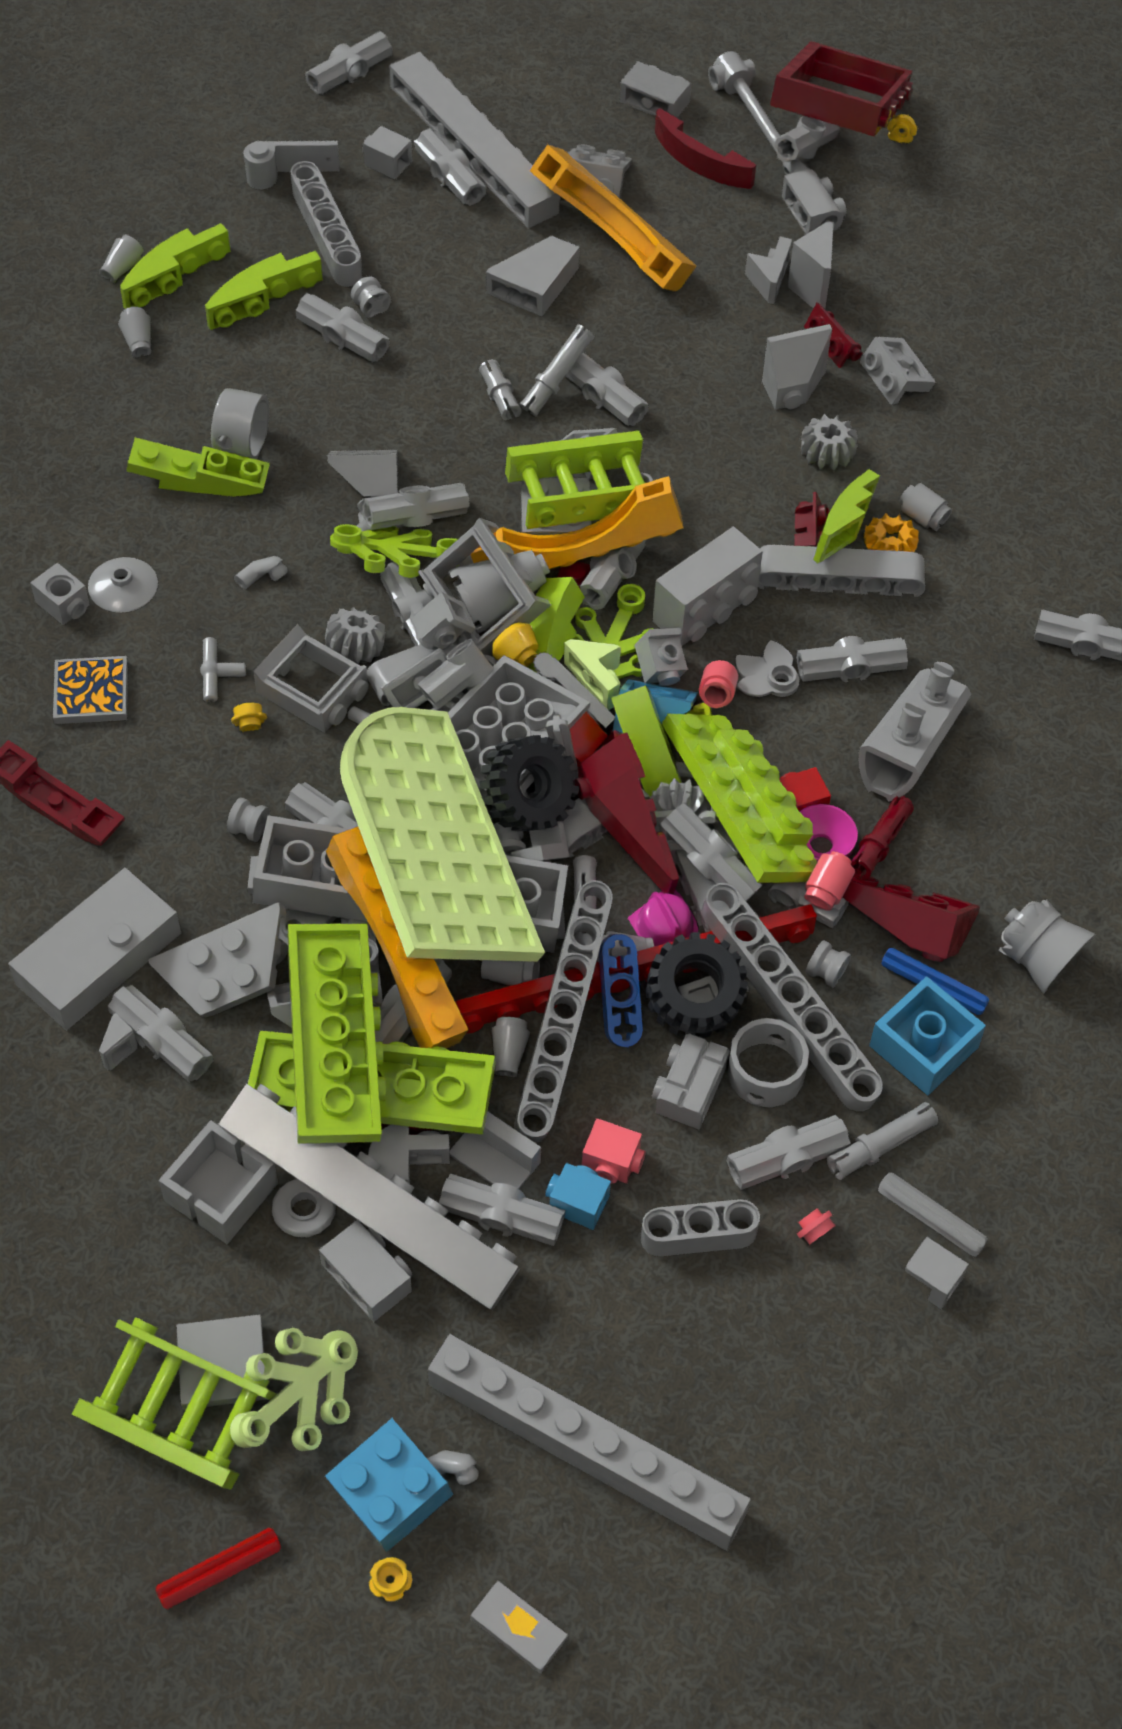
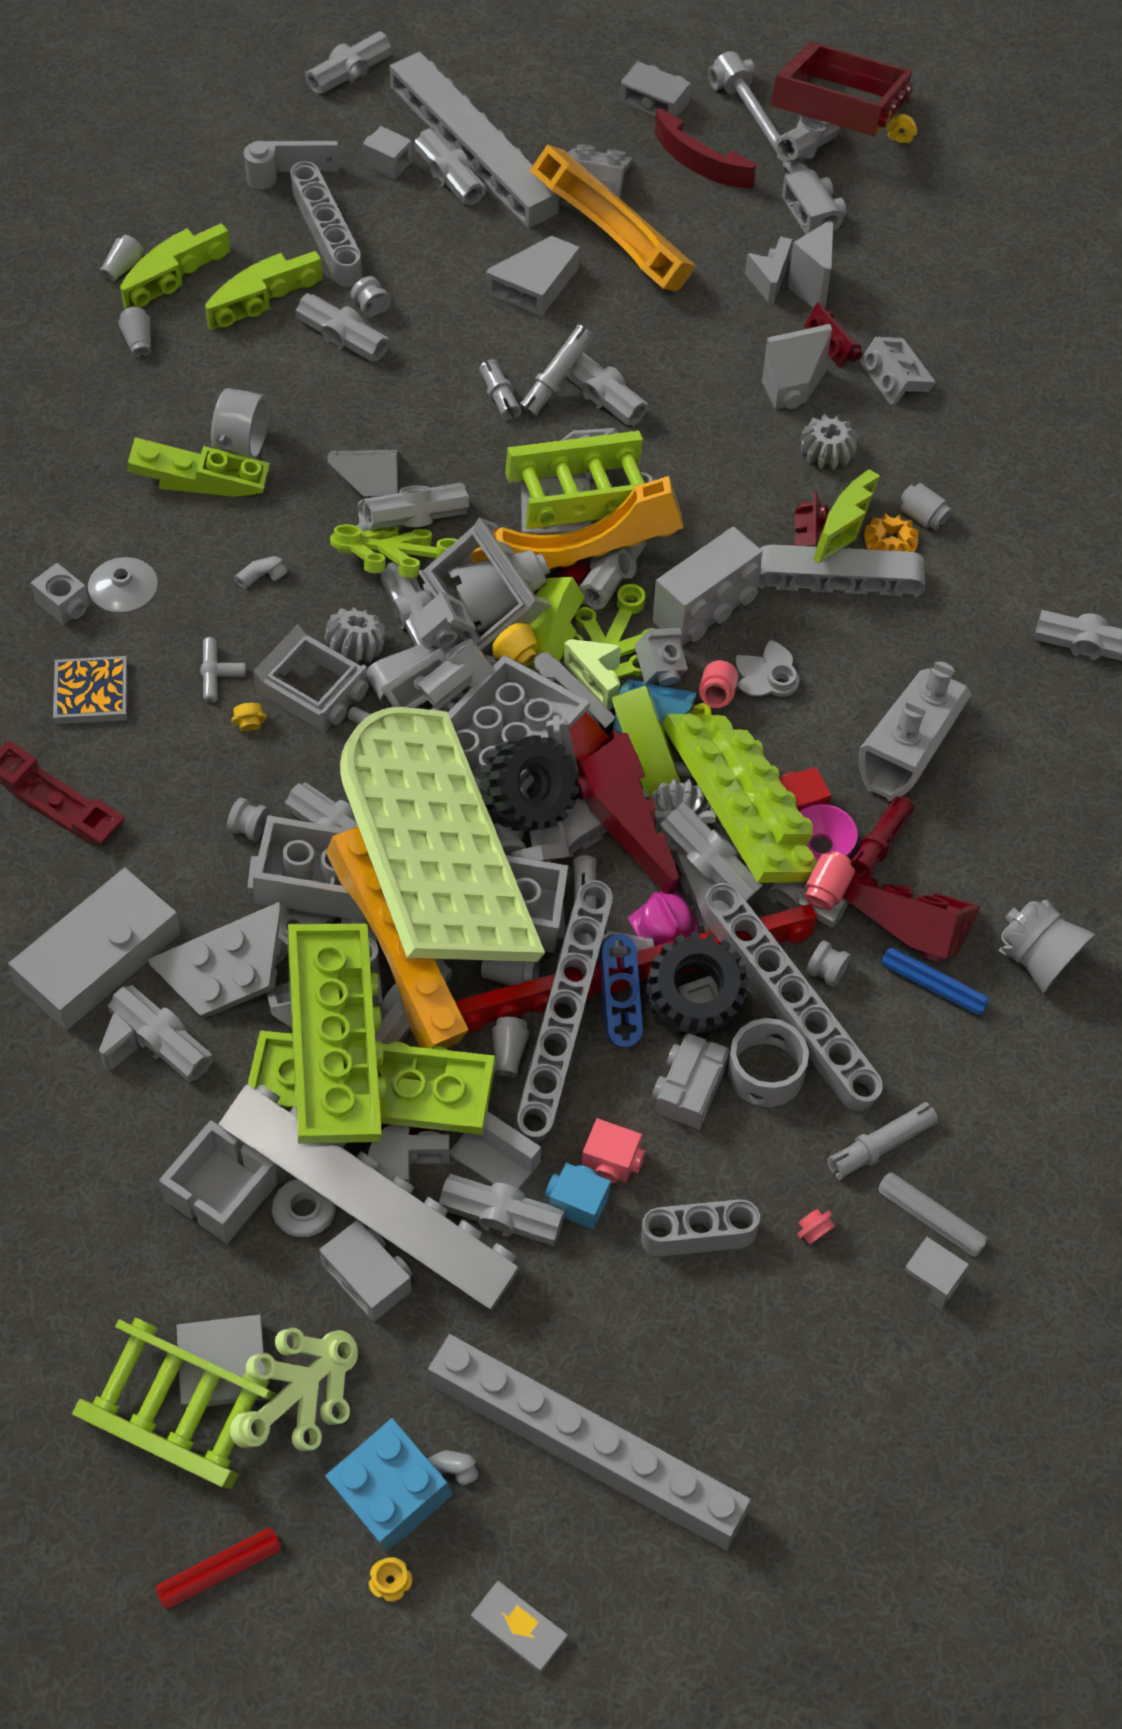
light grey piece [727,1115,851,1190] -> none
light grey piece [797,636,908,682] -> none
dark azure brick [869,976,986,1096] -> none

